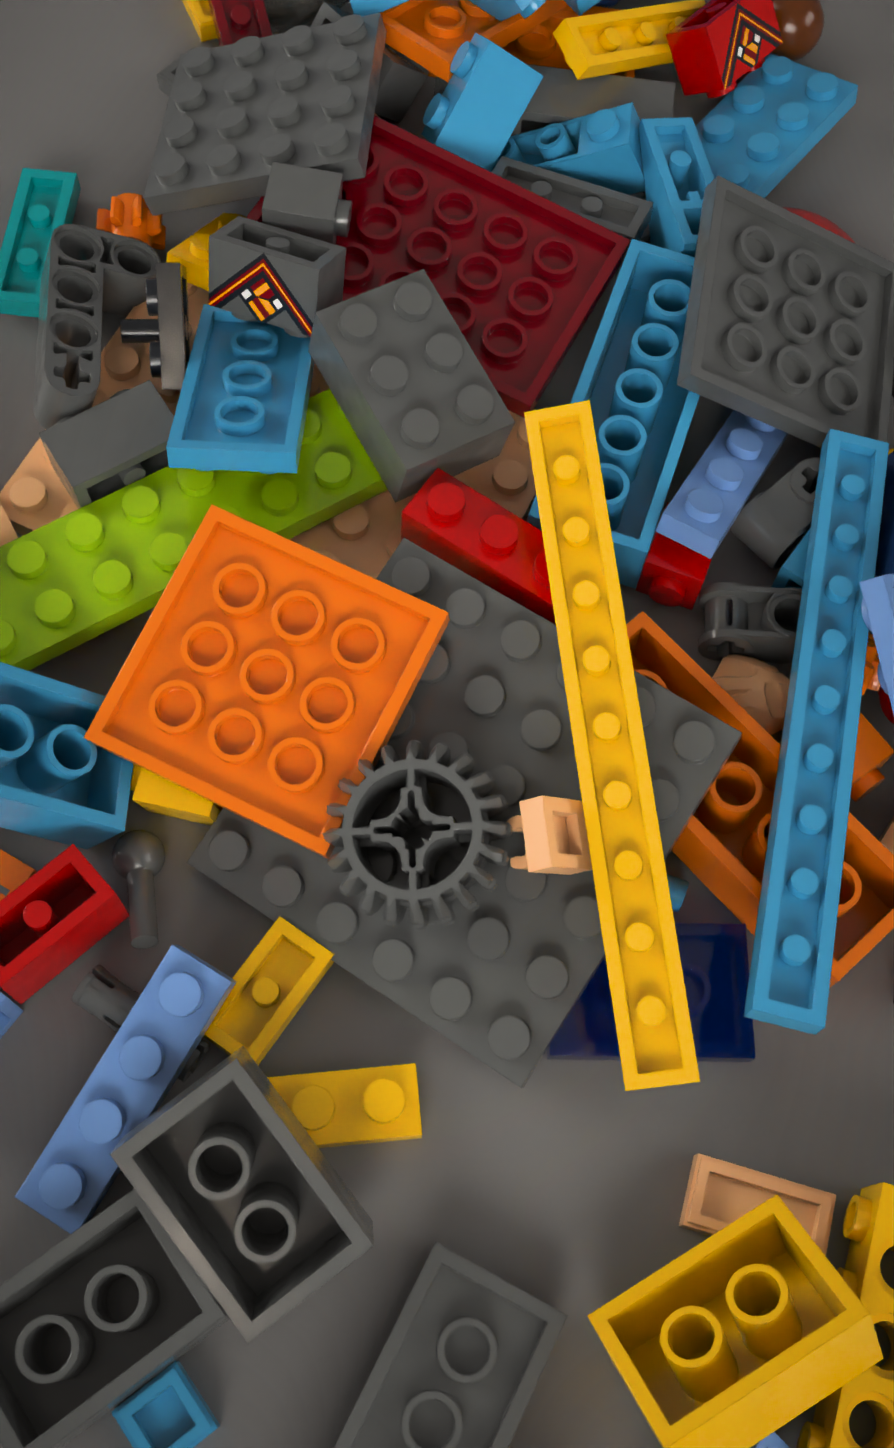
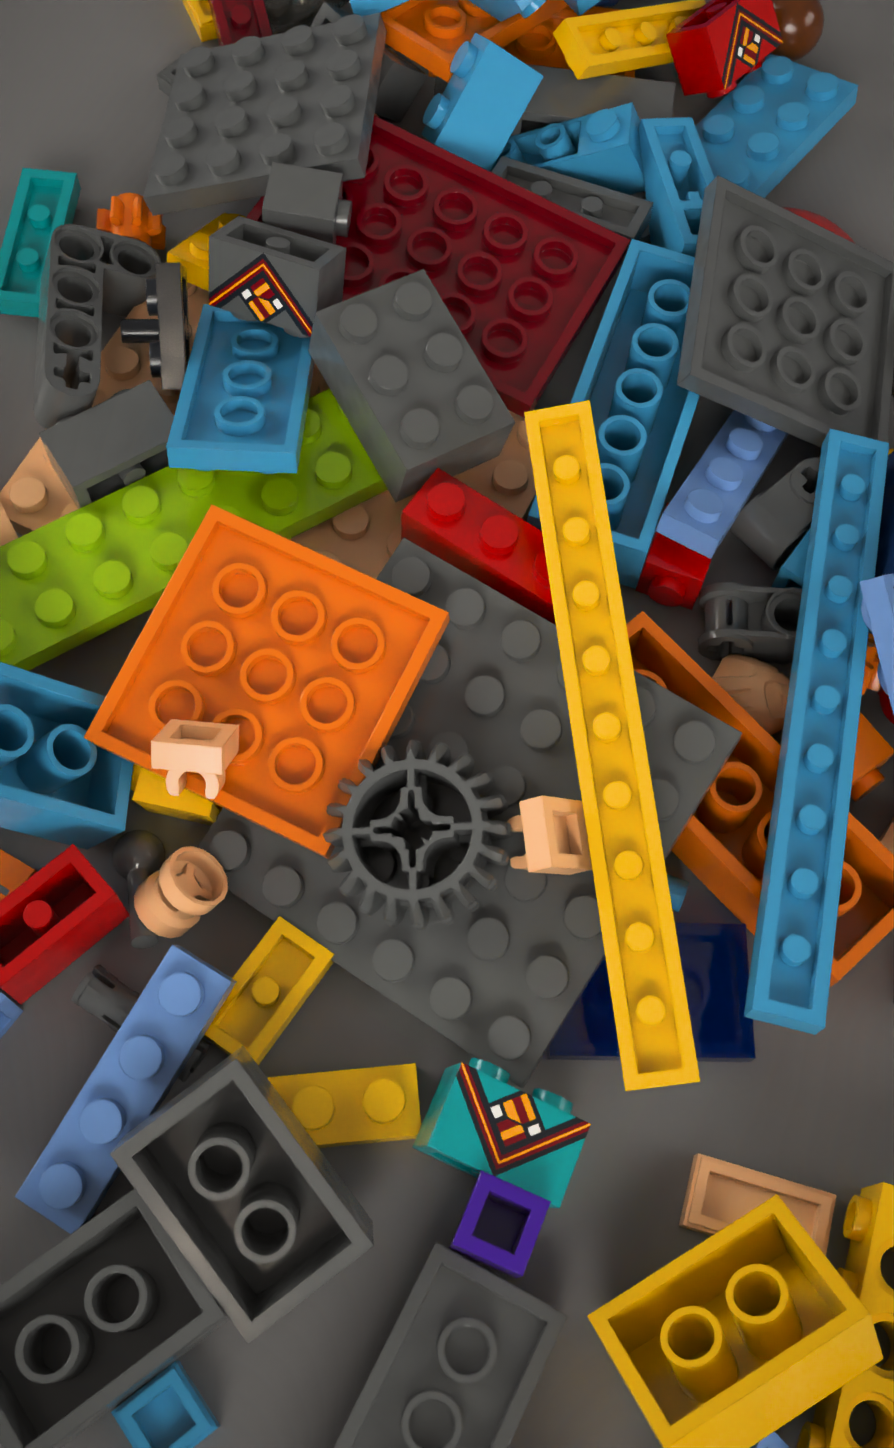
none -> light nougat wheel [134,846,228,939]
none -> light nougat tile [151,719,239,799]
none -> brick [412,1058,591,1208]
none -> dark purple brick [449,1170,551,1279]

